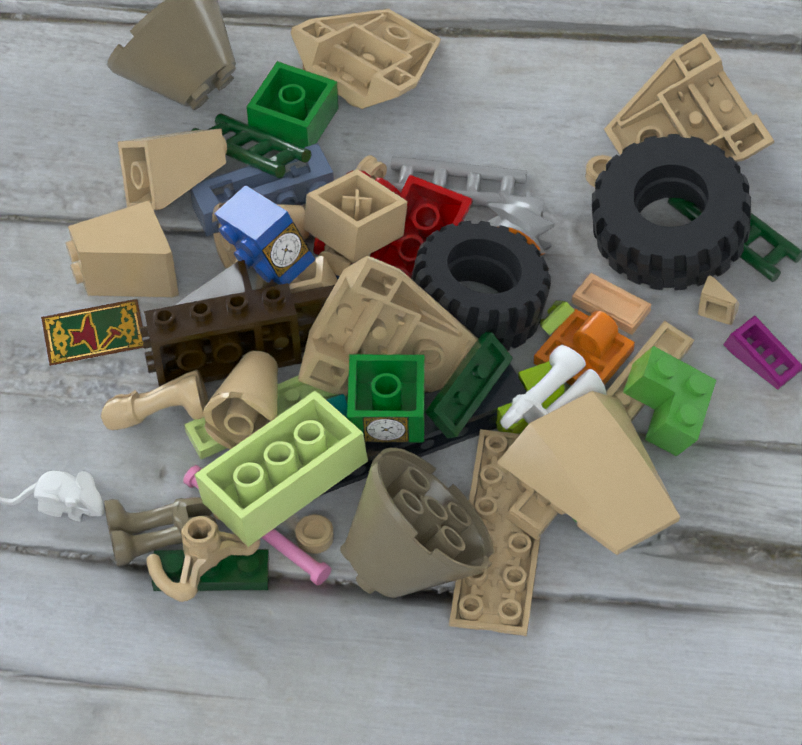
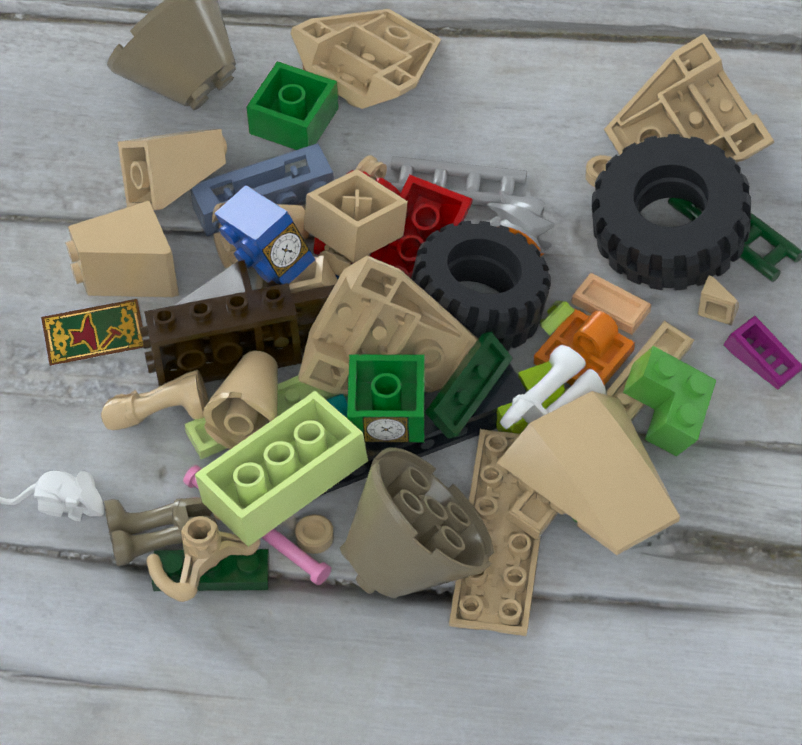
dark green bar [191,113,312,178] -> none

